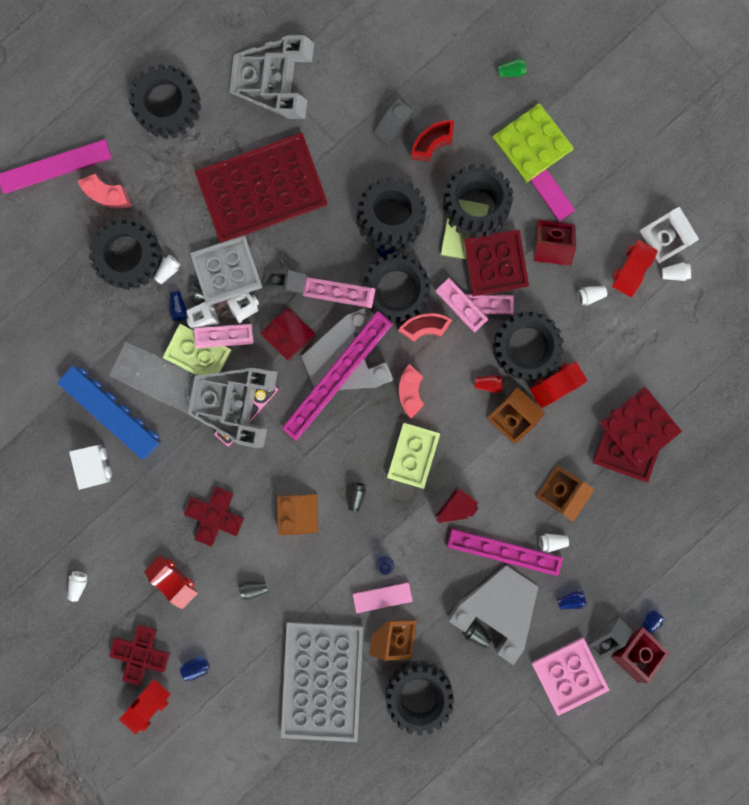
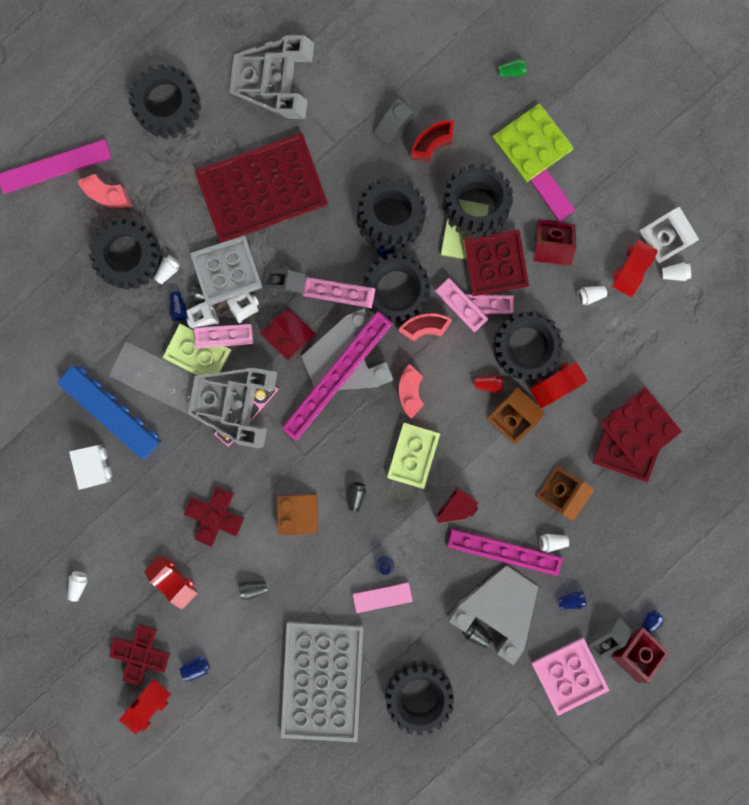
dark orange slope [369,620,417,661] -> none

